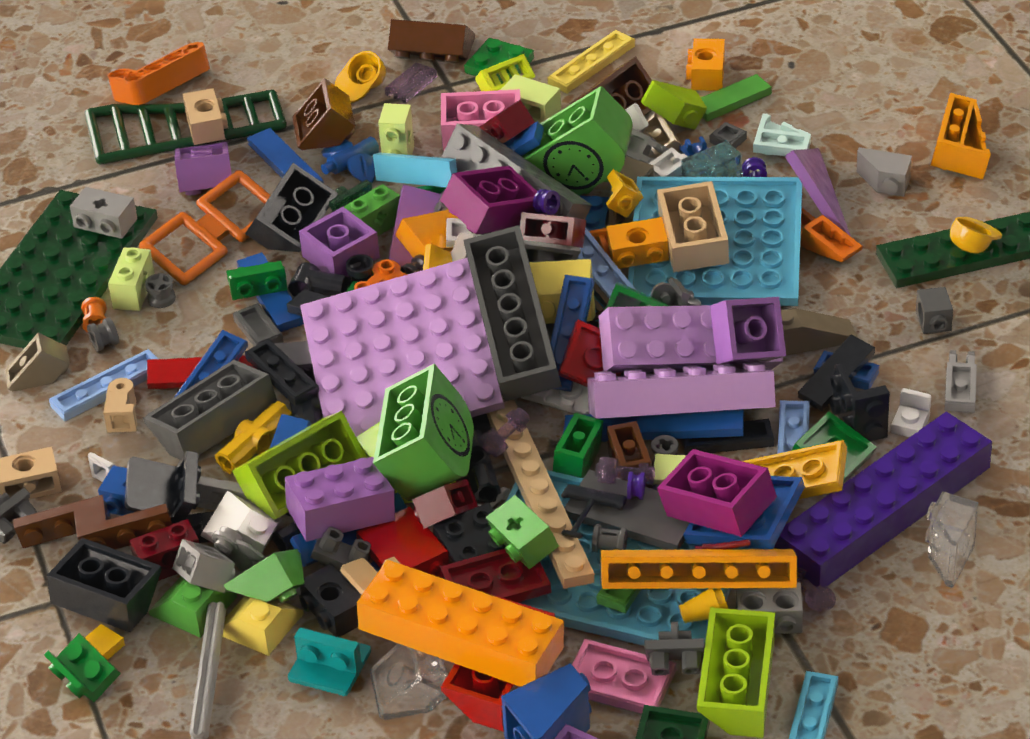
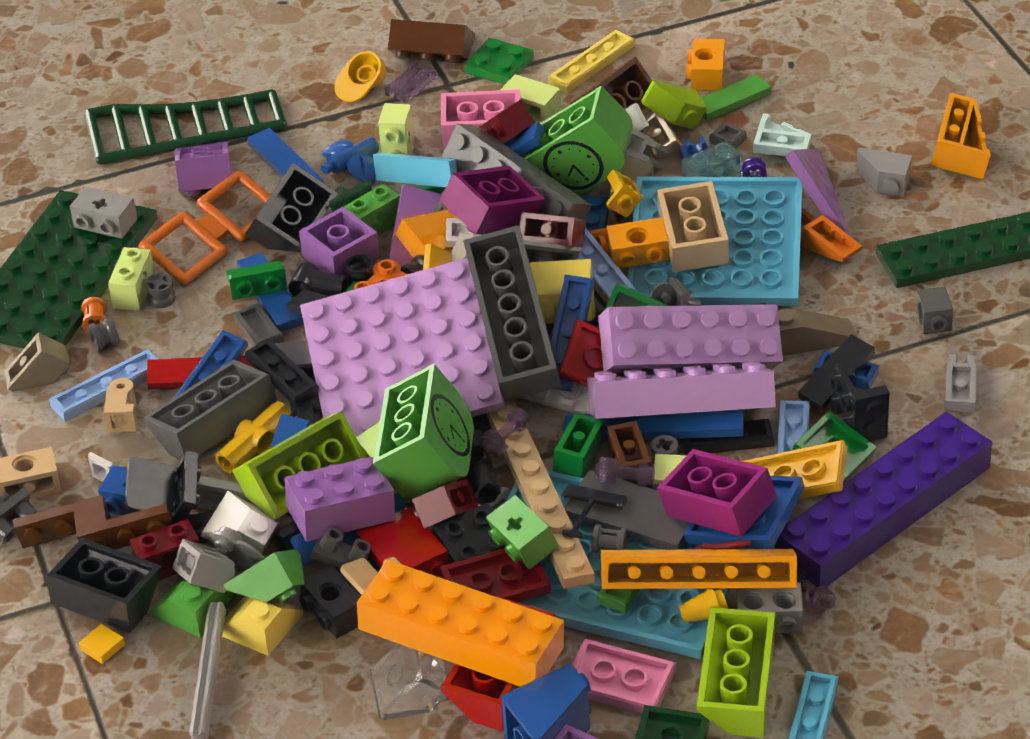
green bracket [44,633,121,702] -> none
orange beam [108,42,210,105] -> none
tan brick [183,88,228,145] -> none
teal bracket [288,627,371,696] -> none
reddish brown slope [292,78,356,150] -> none
neon yellow slope [475,54,535,91] -> none
dark purple bush [533,189,560,215] -> none
dark purple bush [627,471,646,500] -> none
dark grey hips [645,621,705,676] -> none
white bracket [649,147,693,177] -> none
medium lavender brick [710,297,786,365] -> none
white bracket [891,388,931,437] -> none
clear slope [925,491,979,588] -> none
yellow cap [950,217,1003,254] -> none

